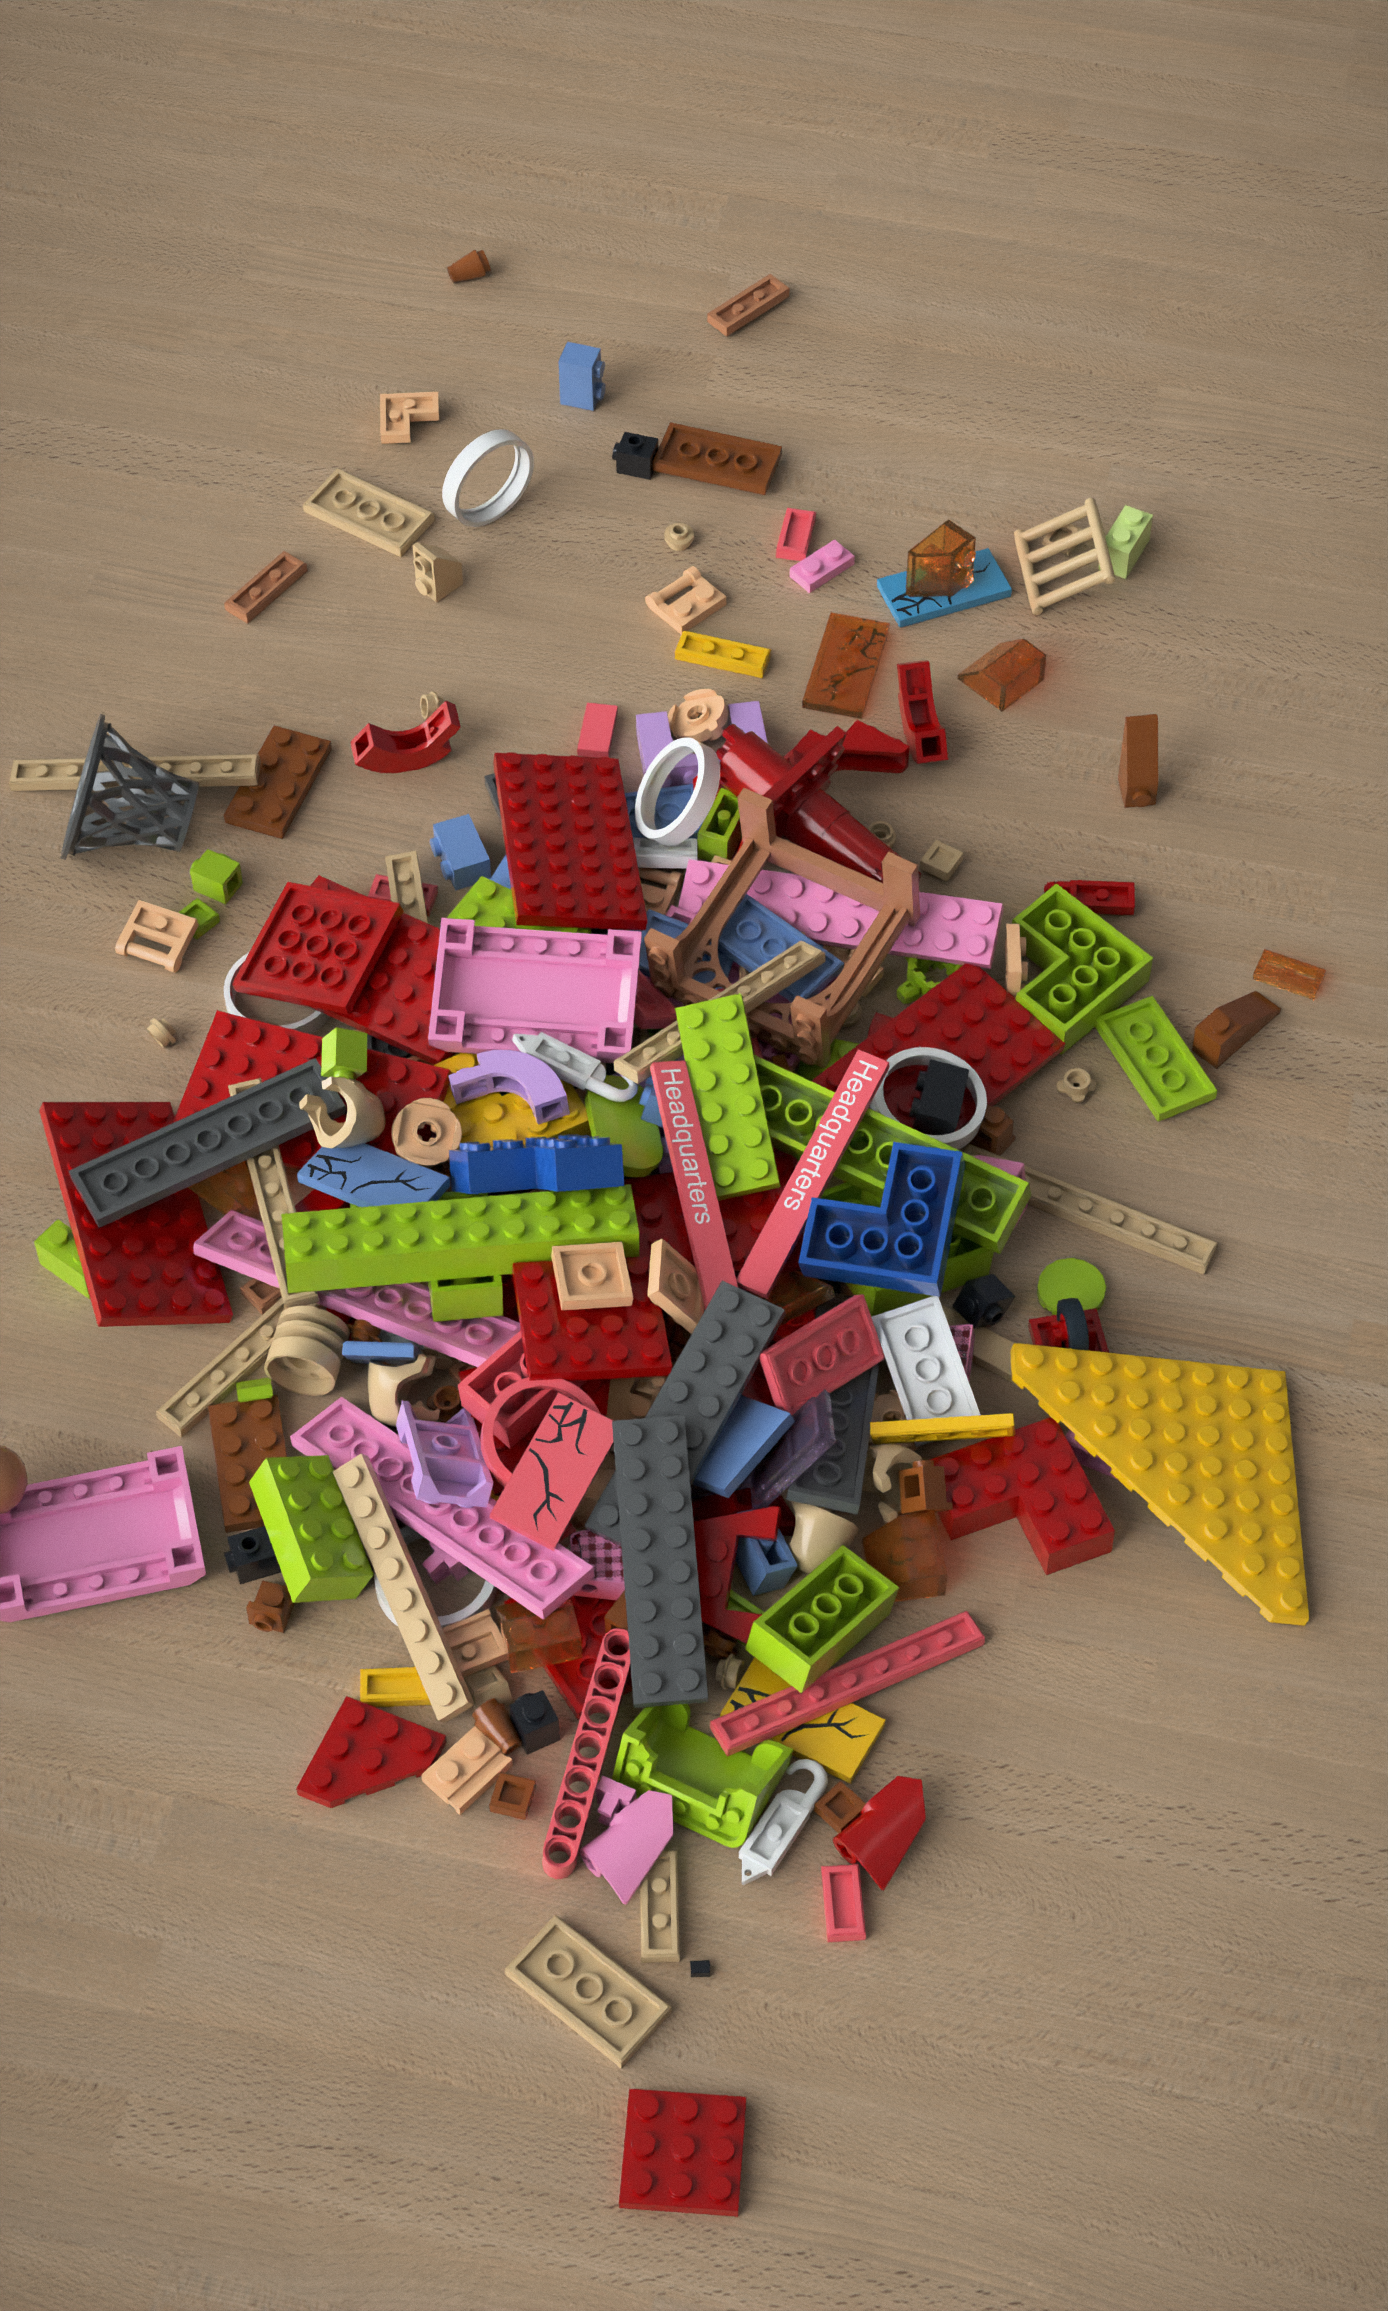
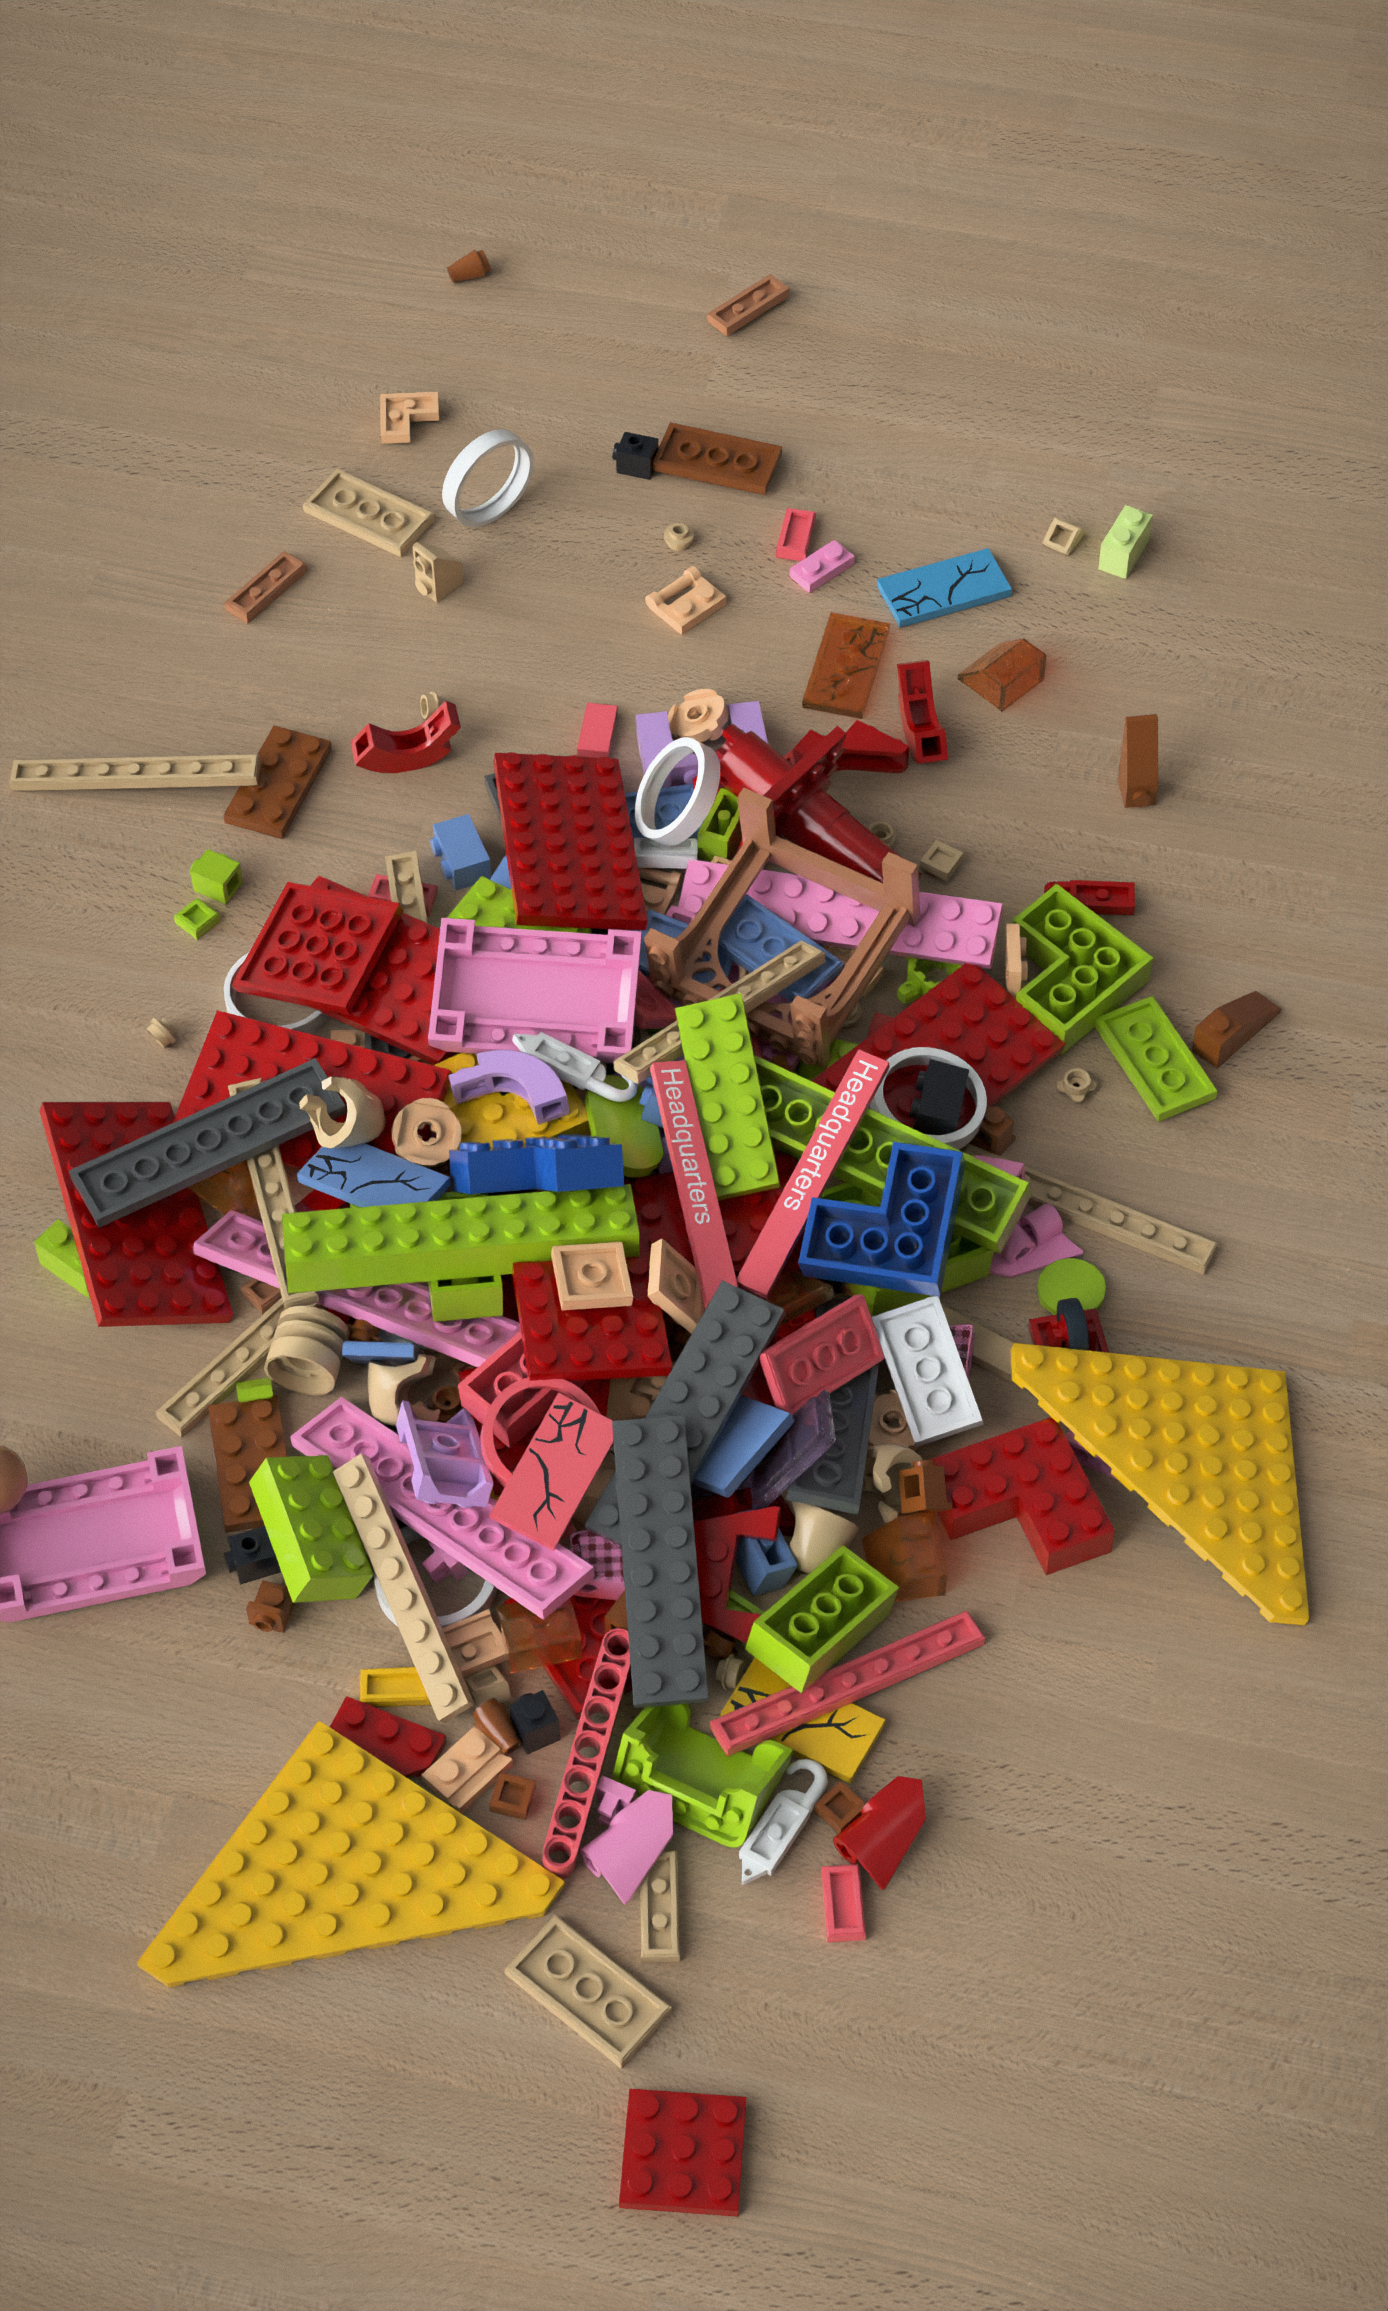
dark grey piece [60,714,199,860] -> none
light nougat plate [116,900,199,973] -> none
lime brick [321,1027,367,1080] -> none
medium blue brick [558,342,606,411] -> none
yellow tile [675,630,771,678] -> none
black piece [690,1960,710,1977] -> none
yellow tile [870,1413,1016,1444] -> none
clear orange slope [906,519,976,597] -> none
black brick [952,1274,1016,1329] -> none
tan bar [1014,498,1115,615] -> none
clear orange tile [1253,949,1326,1000] -> none
none -> yellow plate [137,1720,565,1988]
none -> bright pink panel [989,1203,1083,1278]

